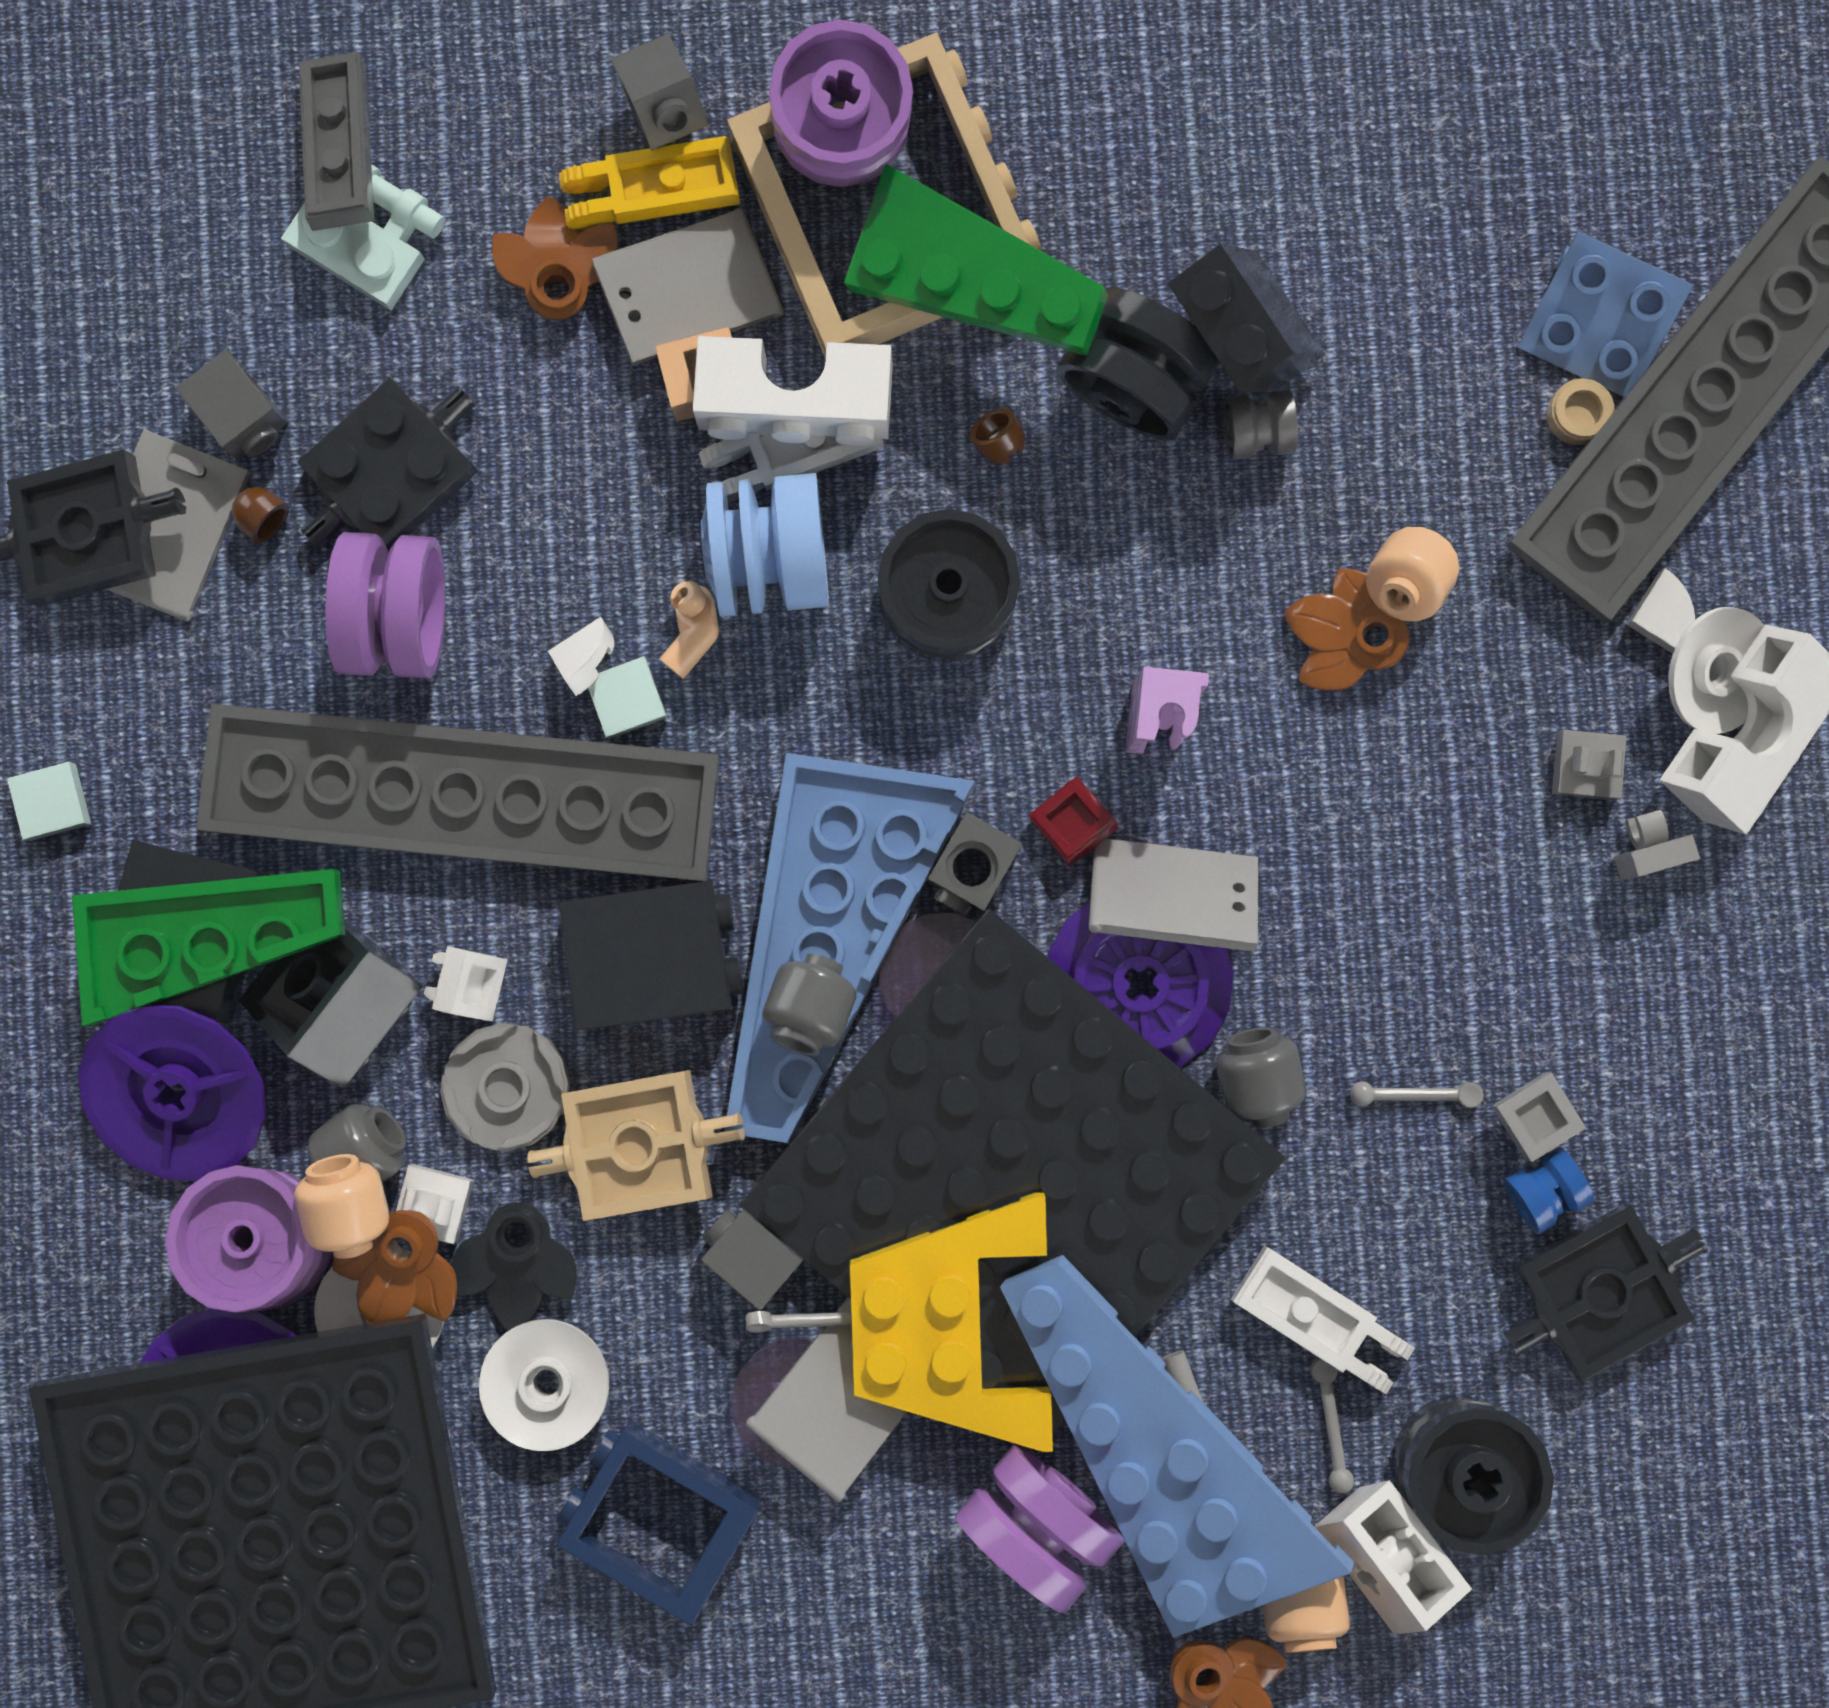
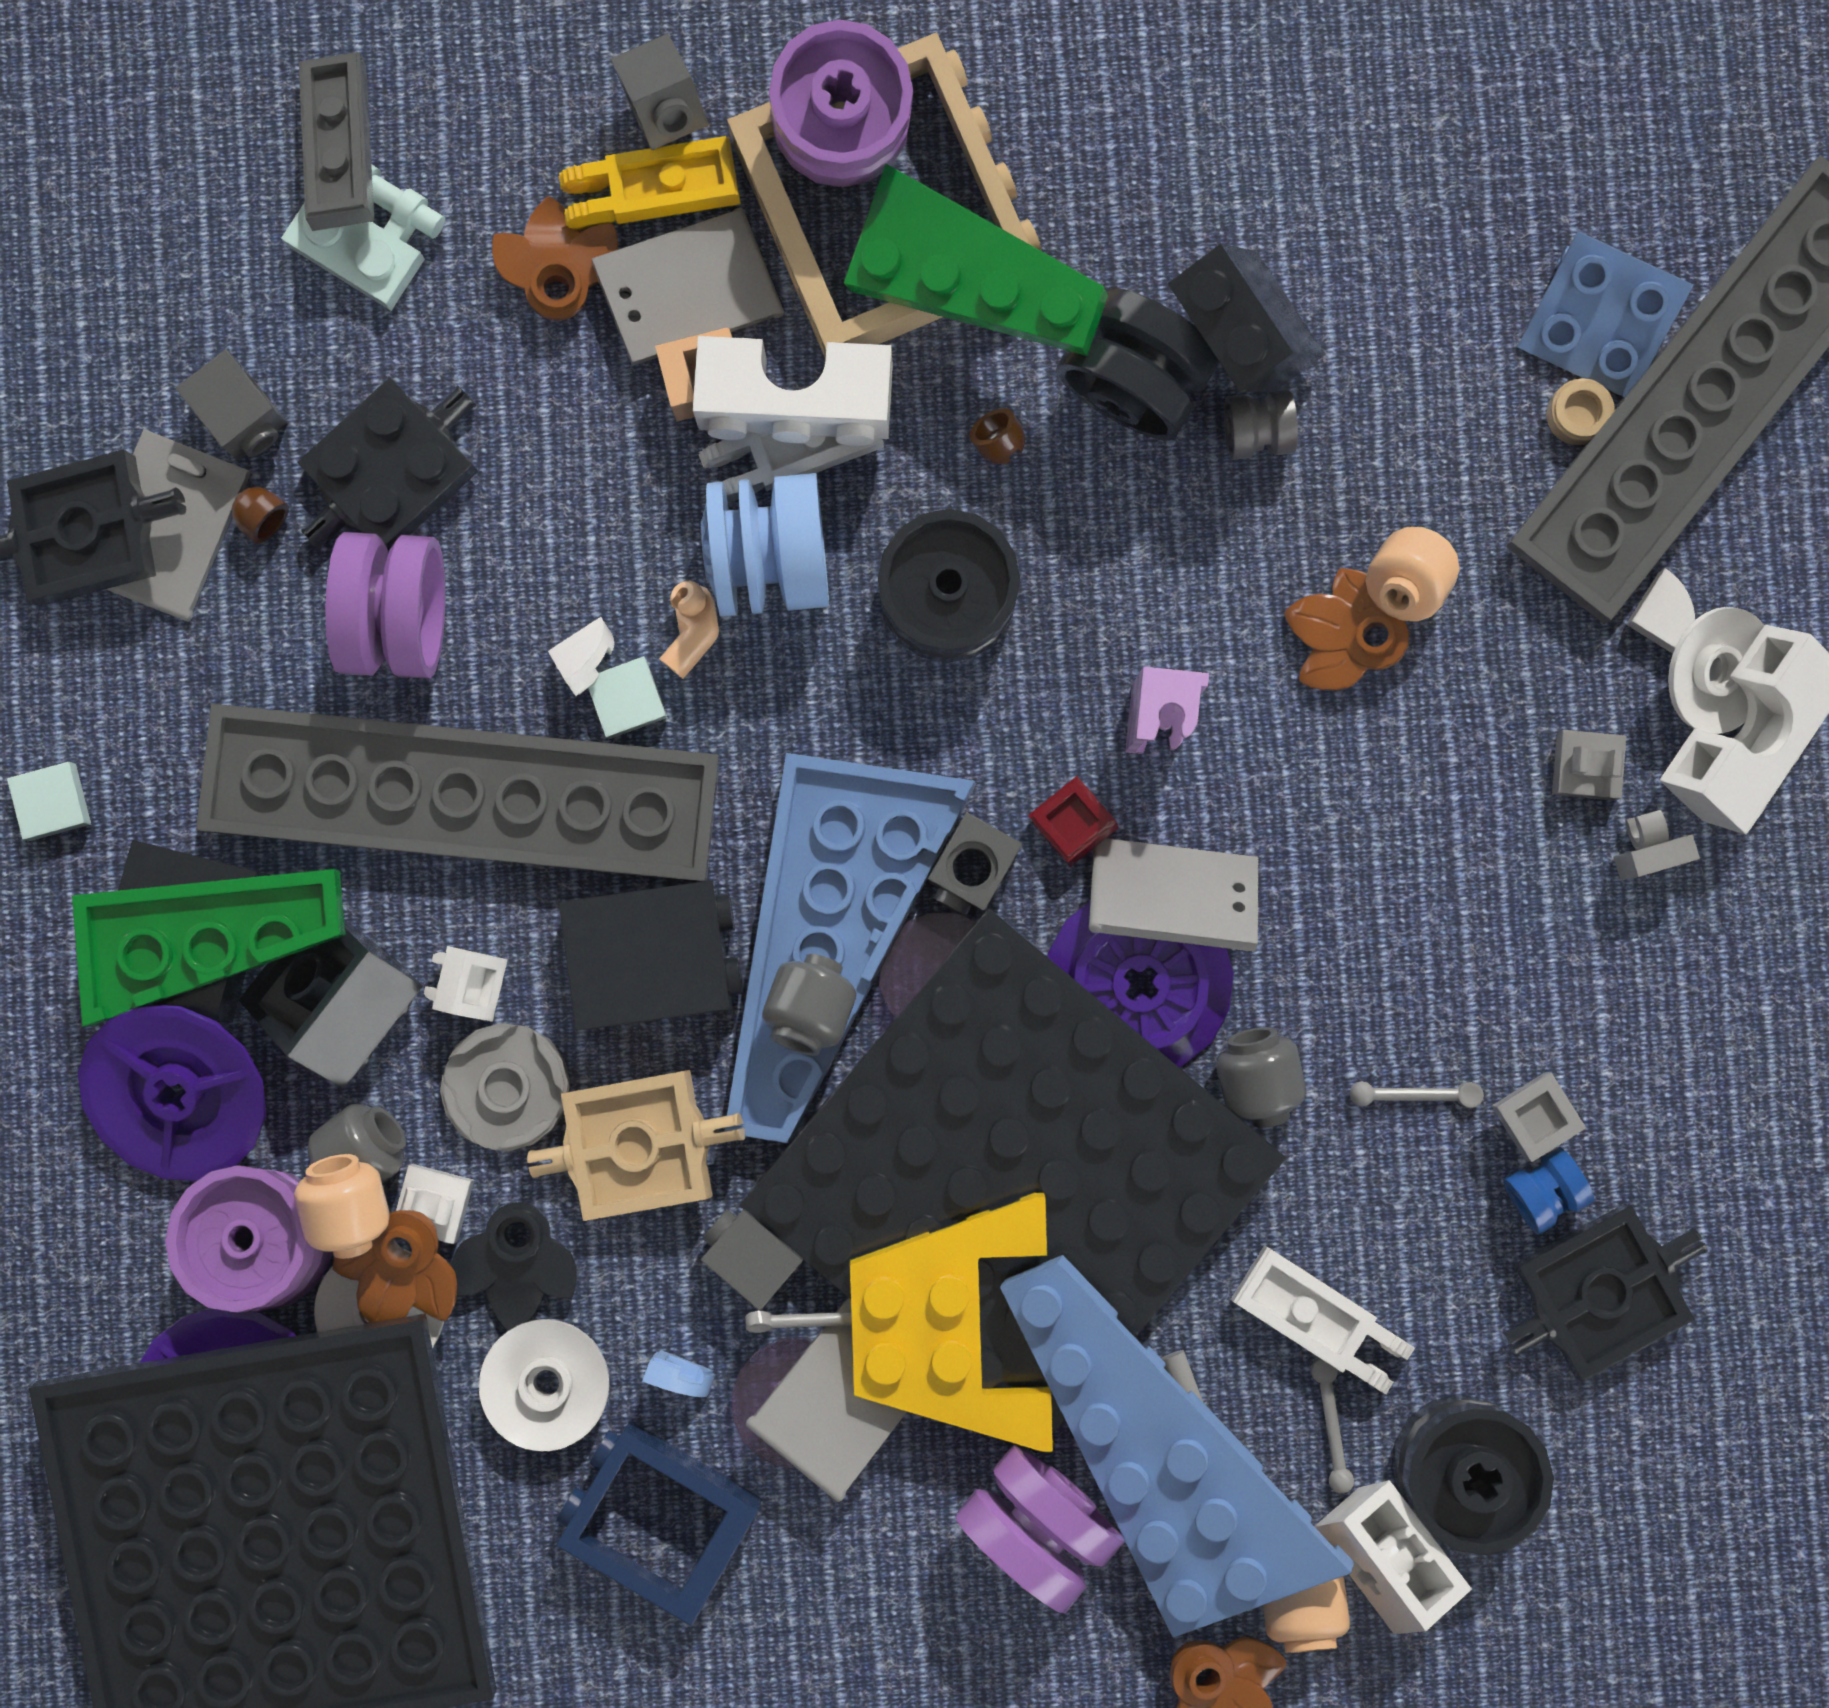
none -> light blue tile [642,1350,716,1397]

